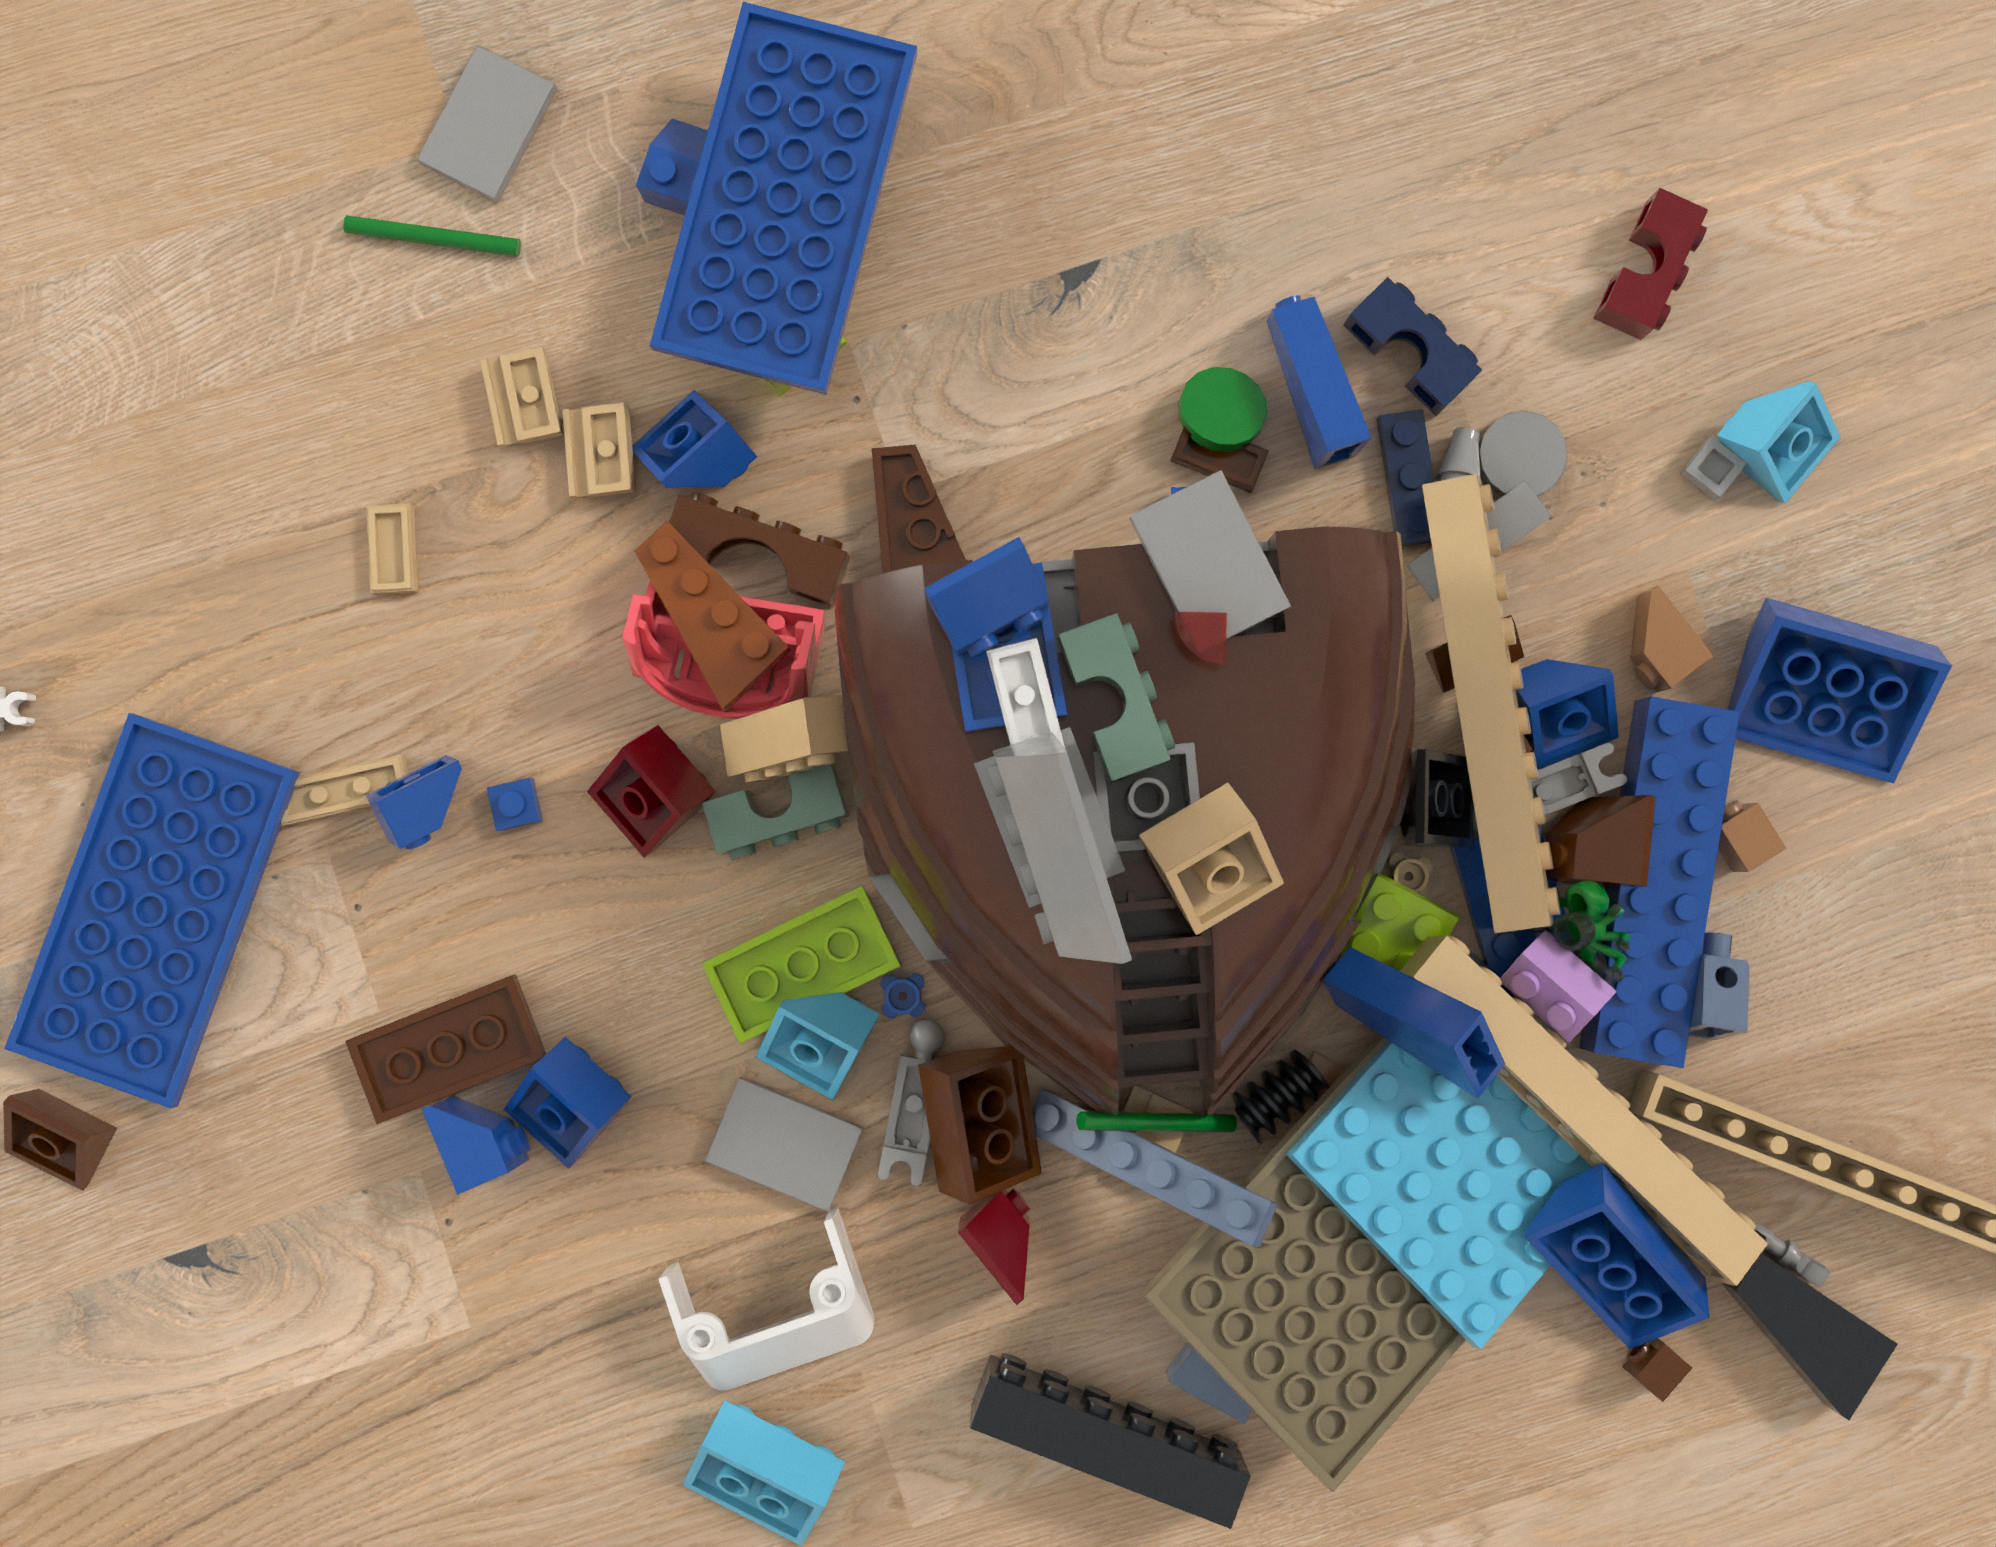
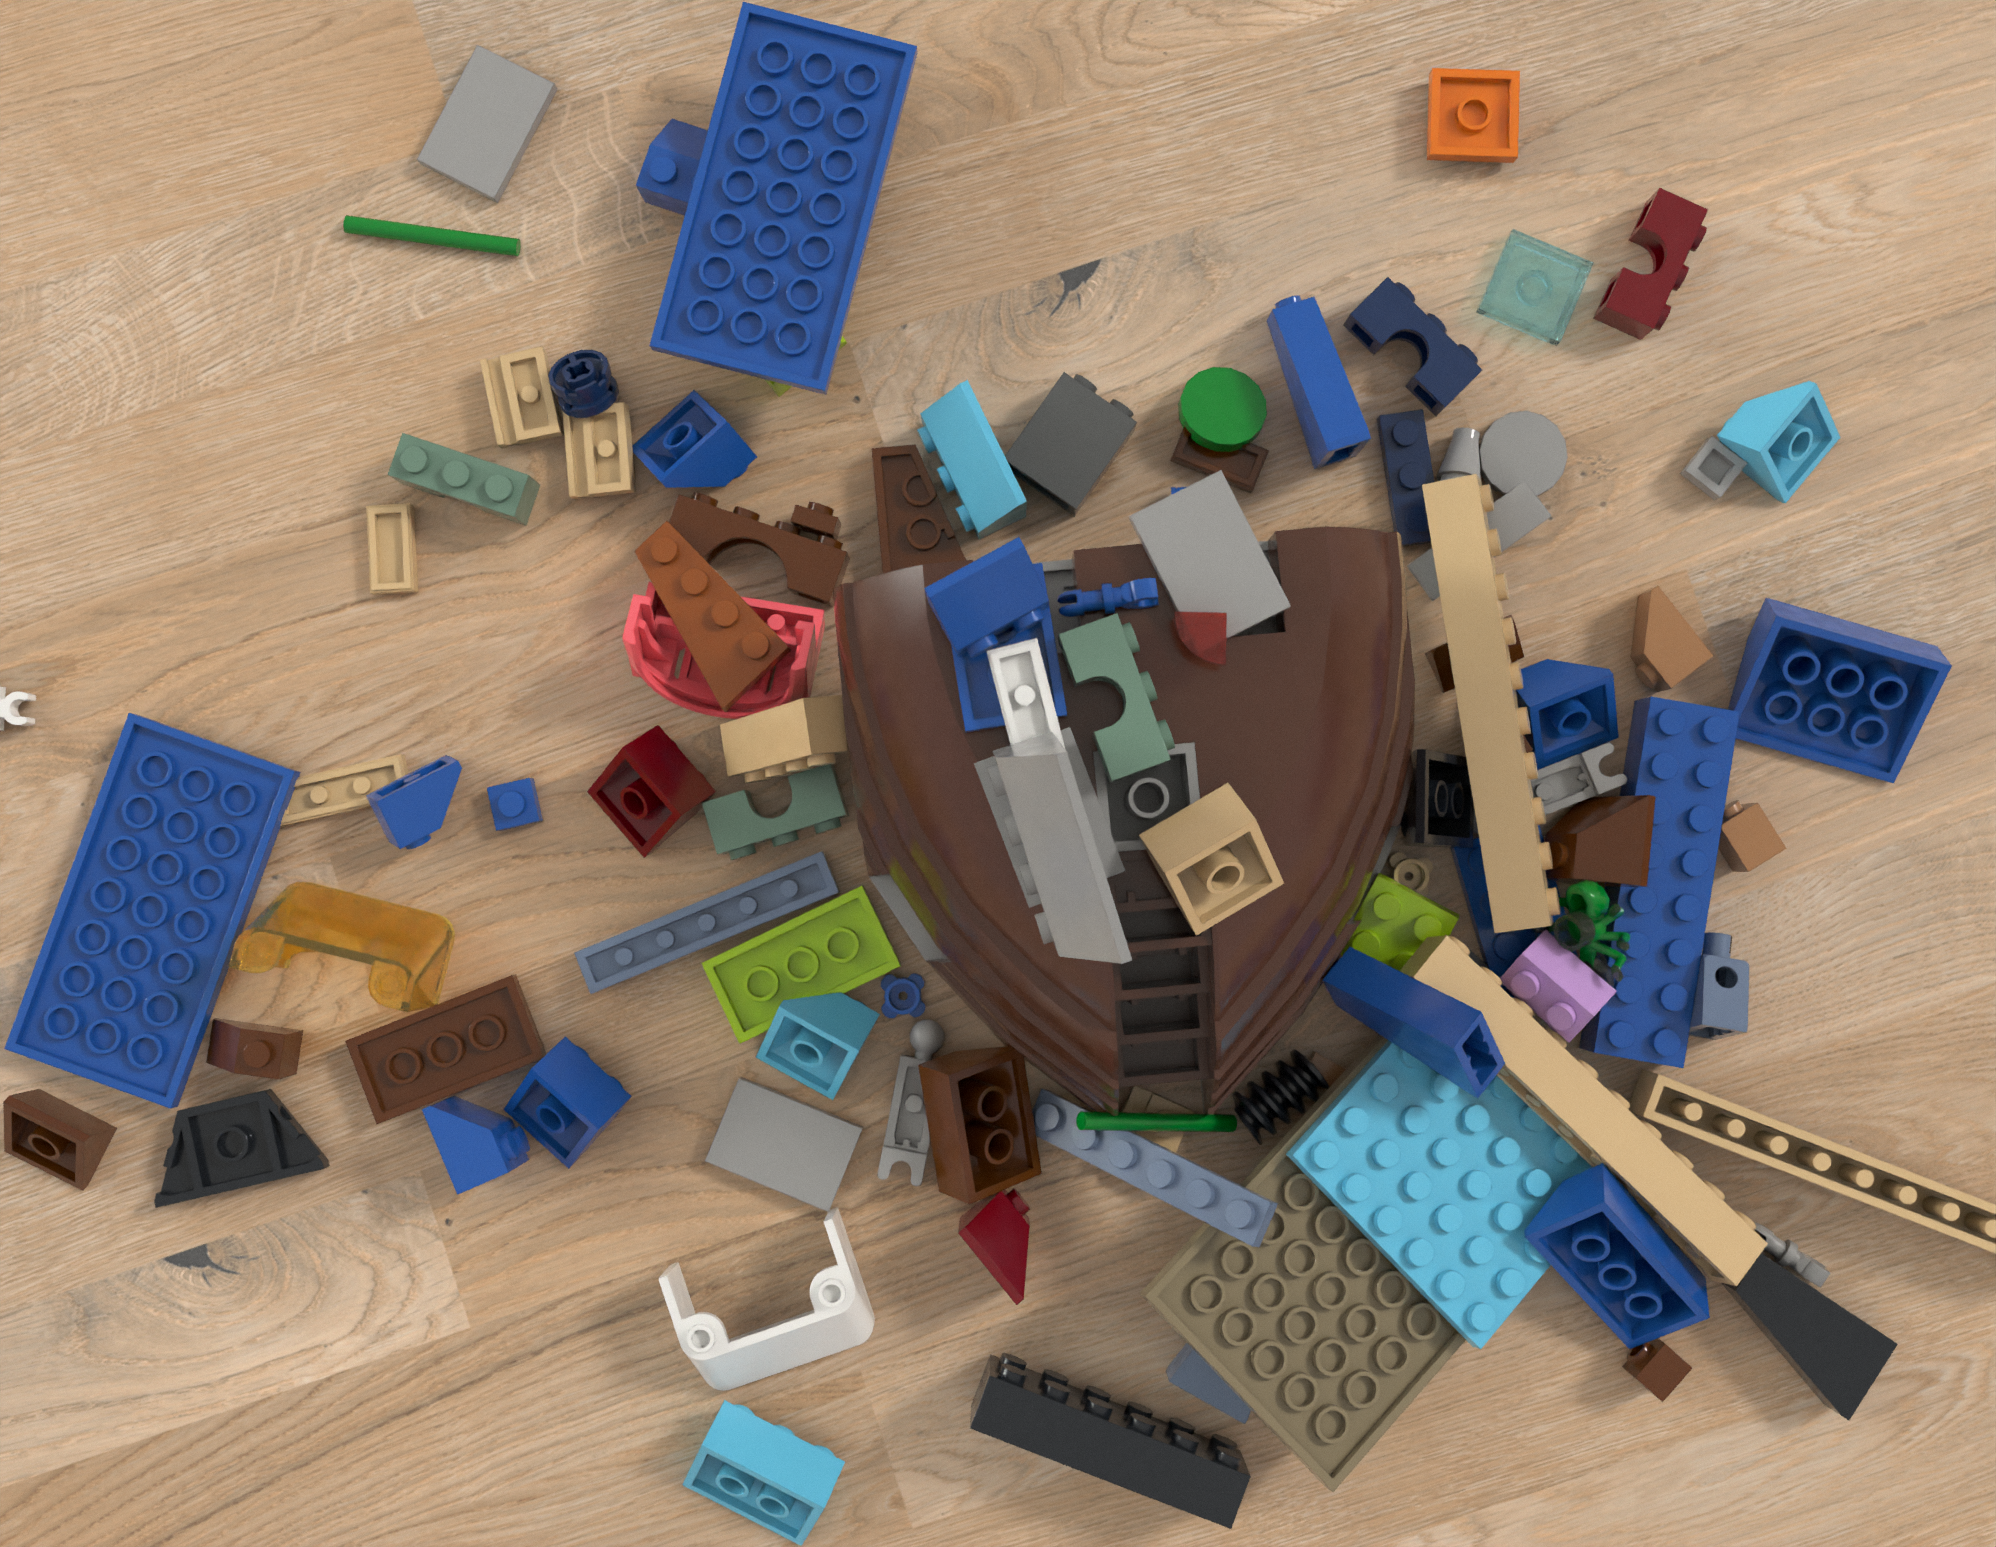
none -> black wing [154,1089,330,1208]
none -> reddish brown slope [206,1018,303,1080]
none -> clear yellow windscreen [229,882,455,1012]
none -> sand green arch [388,433,540,526]
none -> dark blue wheel [548,350,619,418]
none -> sand blue plate [574,851,840,994]
none -> reddish brown plate [790,502,842,540]
none -> medium azure slope [917,380,1027,539]
none -> dark grey brick [1005,372,1137,516]
none -> blue piece [1057,578,1159,617]
none -> orange plate [1427,68,1520,163]
none -> clear light blue tile [1476,229,1594,346]

